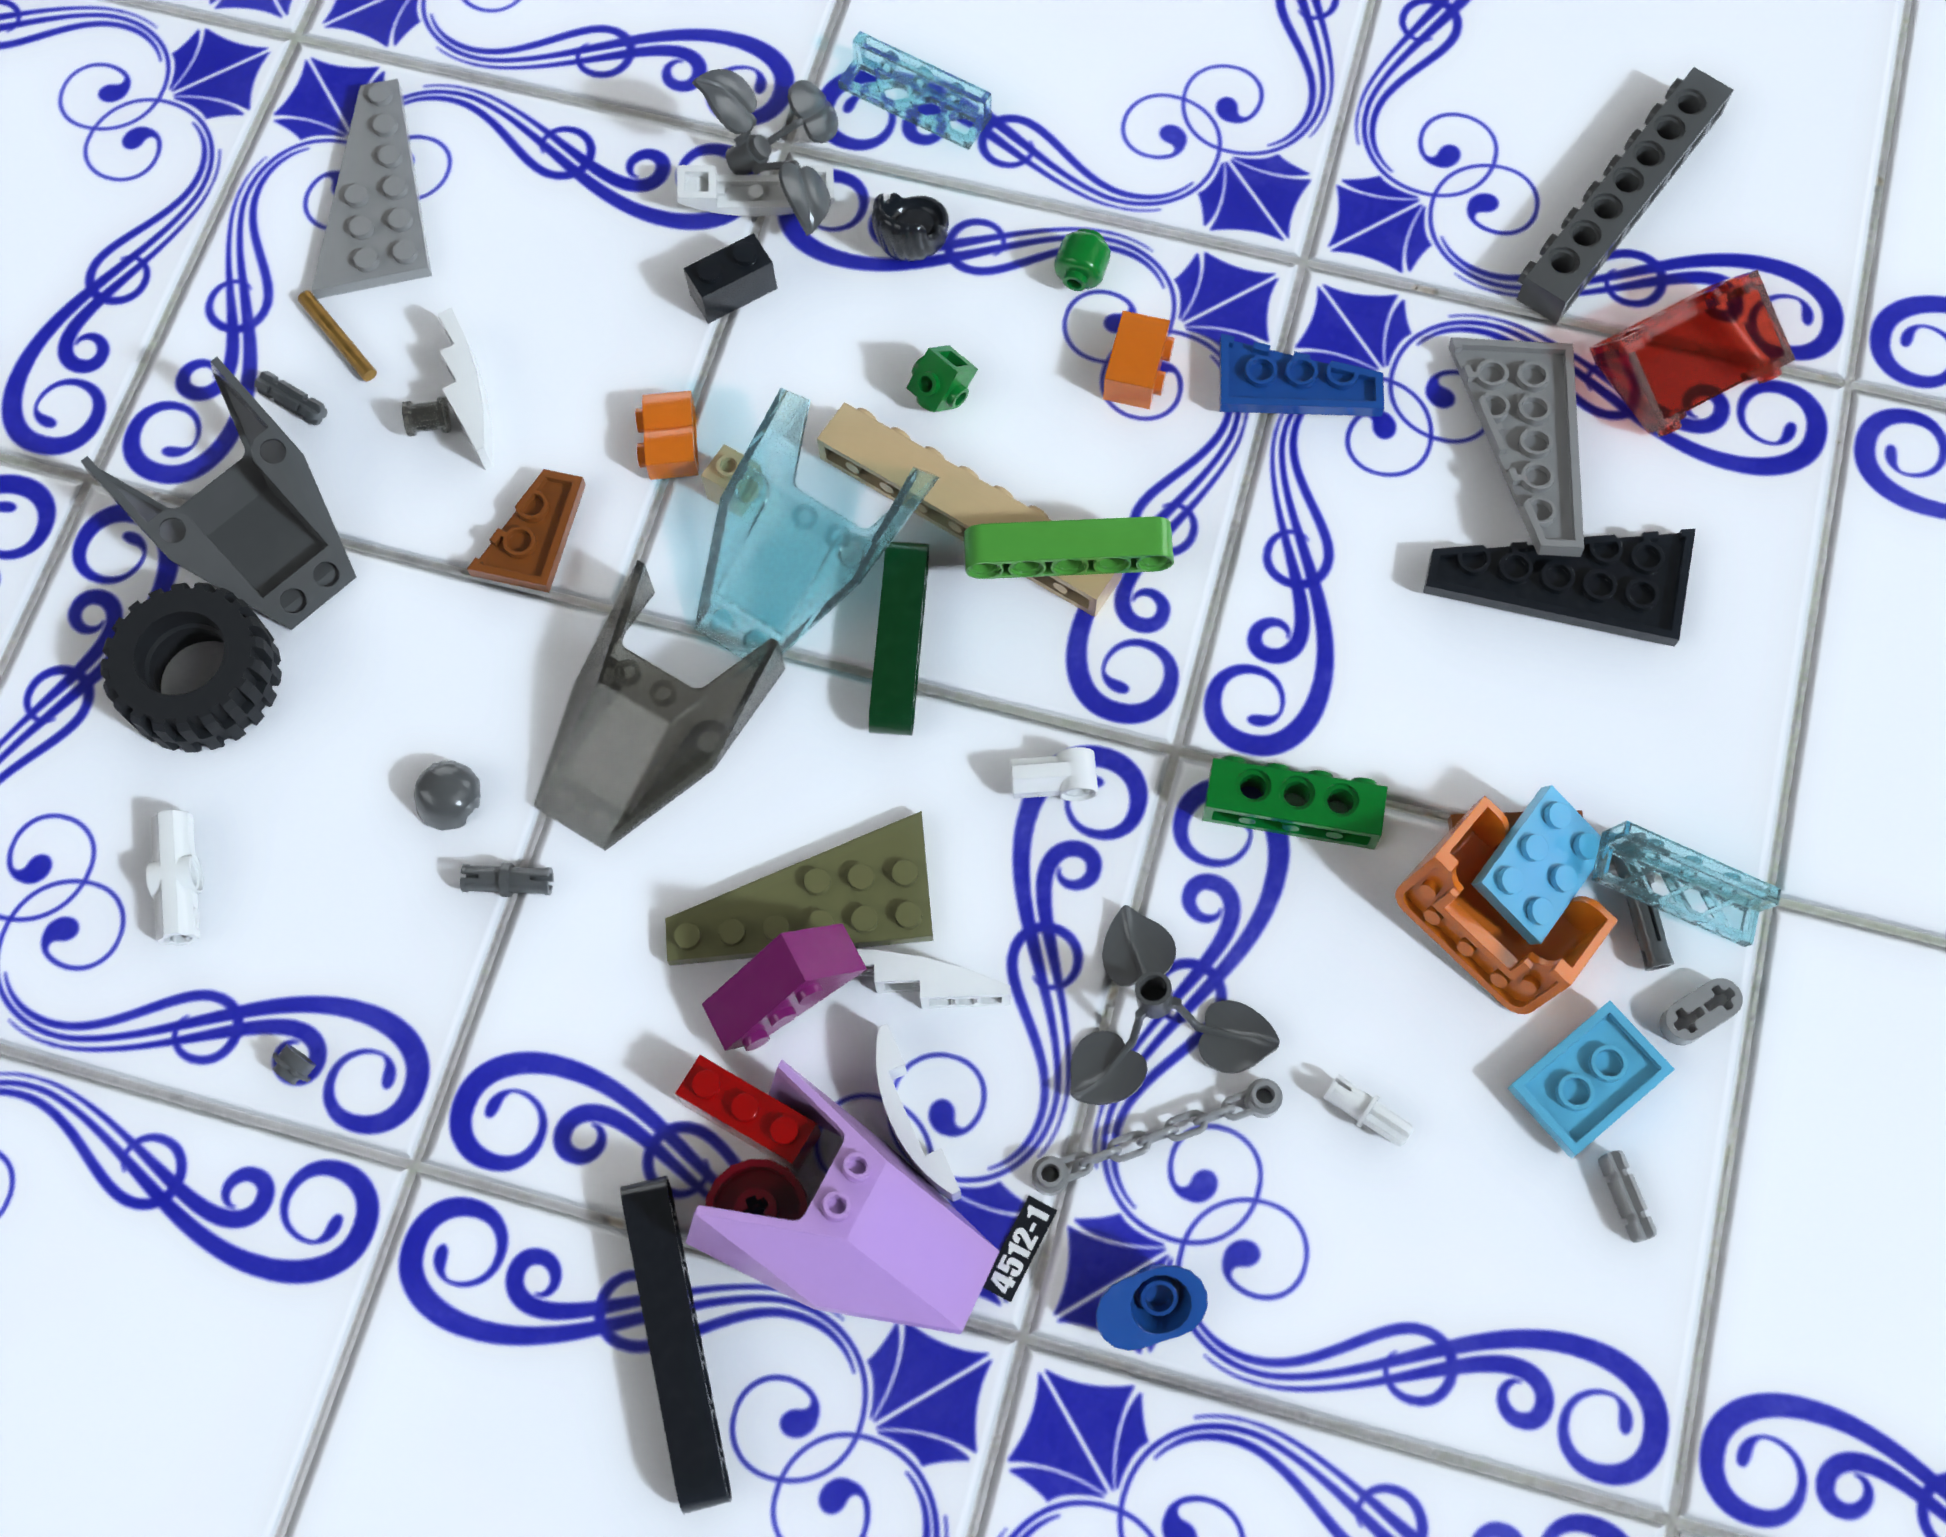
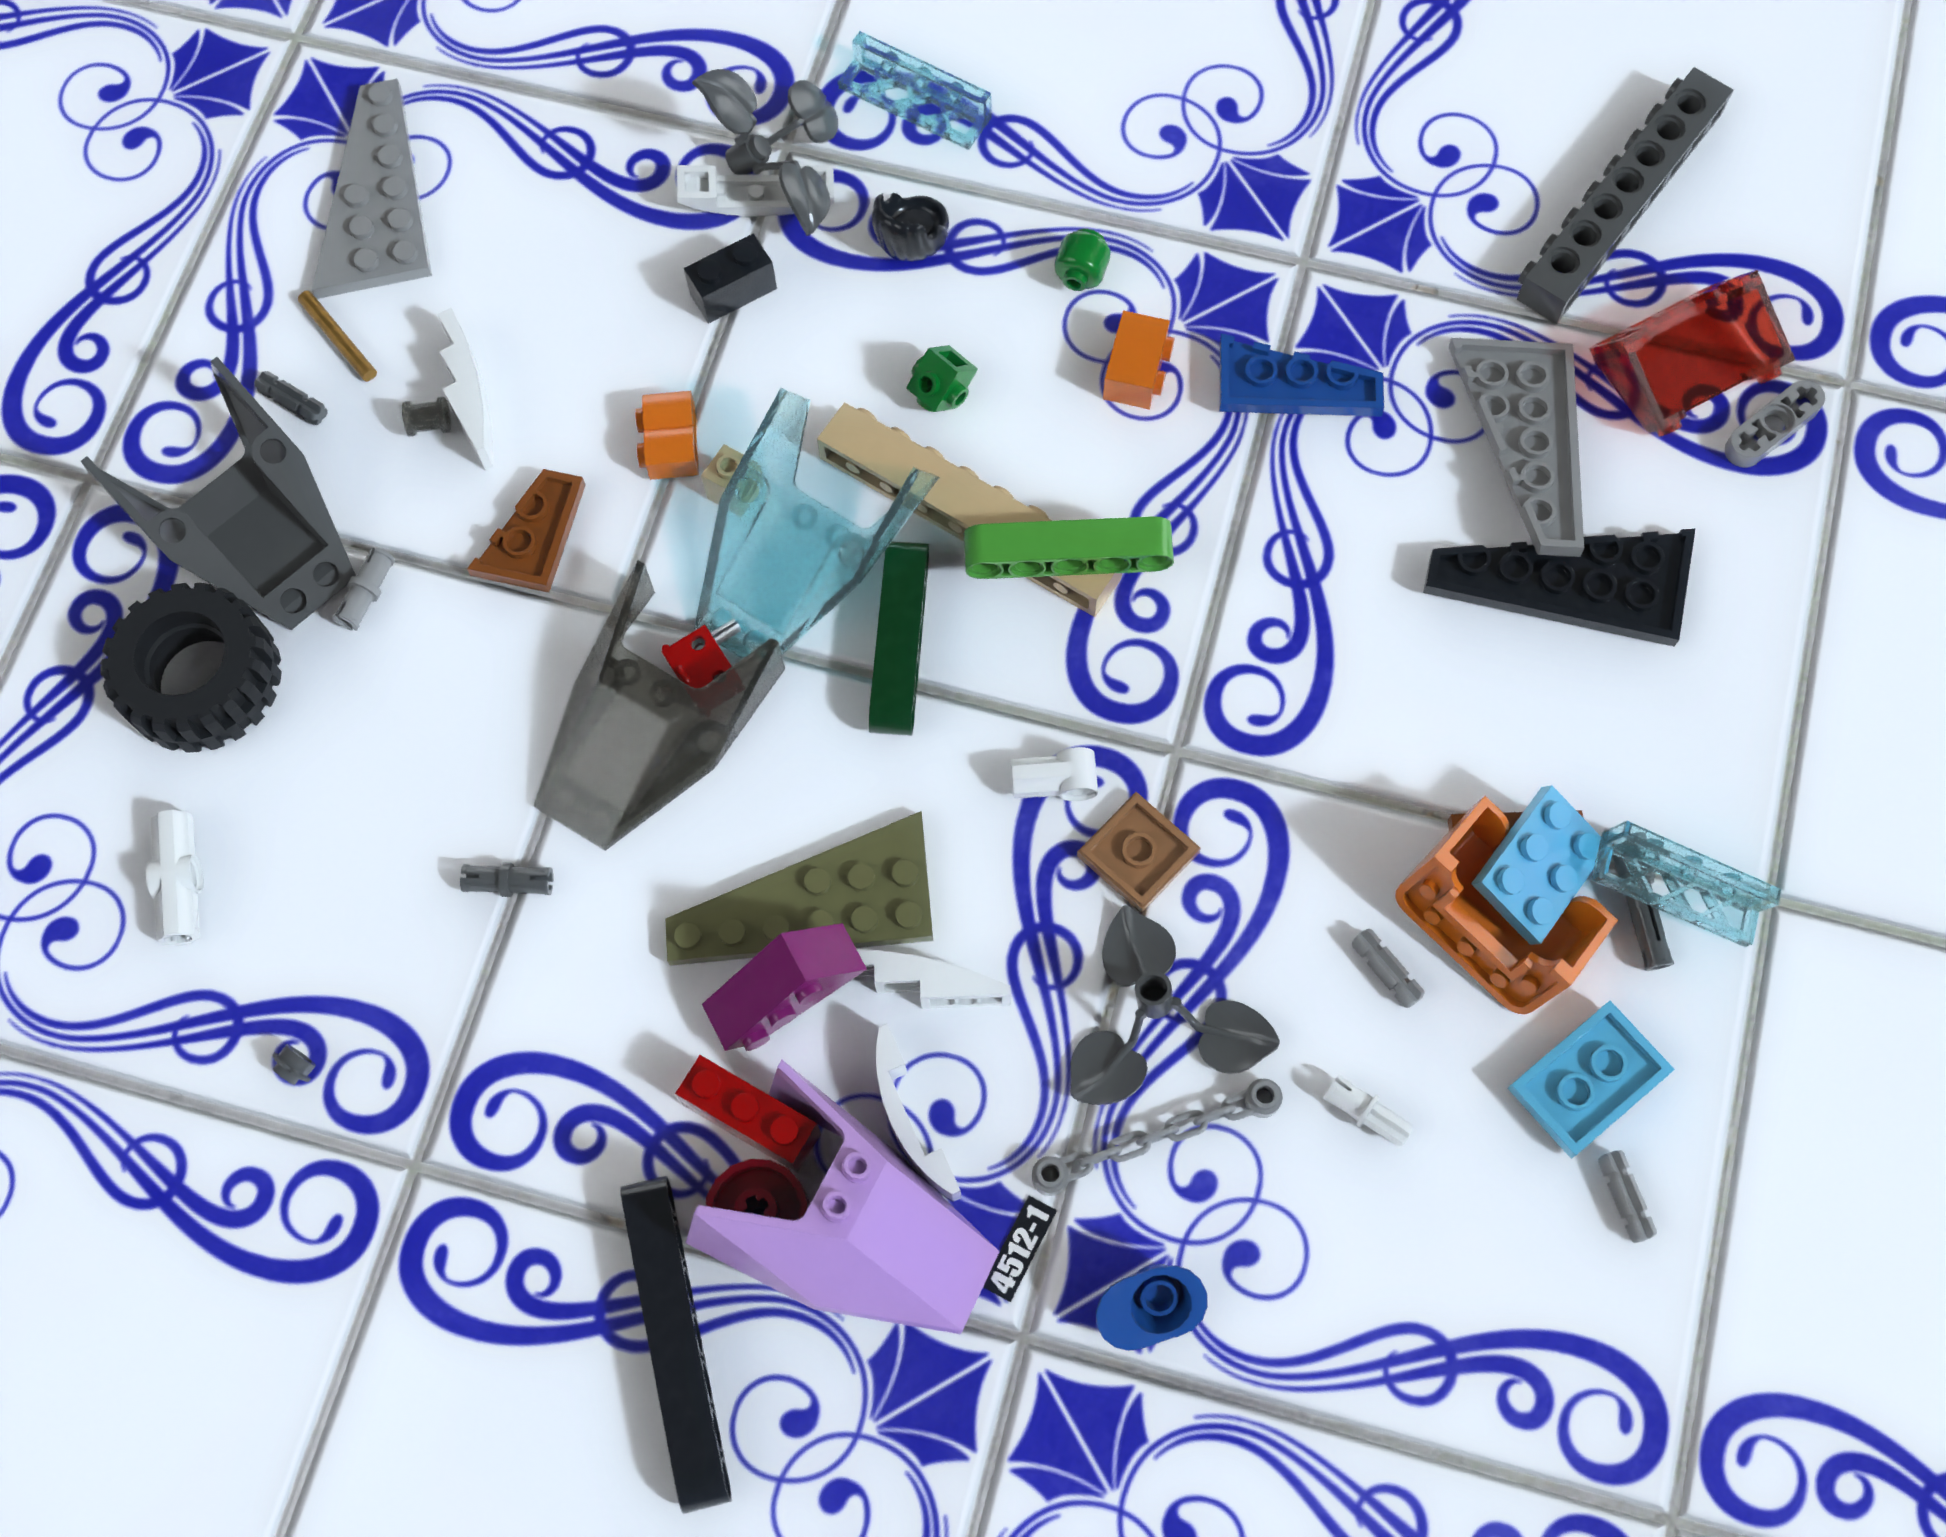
dark grey hair [414,761,481,831] -> none
green brick [1202,756,1388,850] -> none
light grey beam [1659,978,1743,1045] -> none
none -> light grey pin [332,547,395,631]
none -> red piece [661,619,763,716]
none -> medium nougat tile [1077,792,1201,914]
none -> light grey axle [1352,929,1425,1008]
none -> light grey beam [1724,380,1825,468]

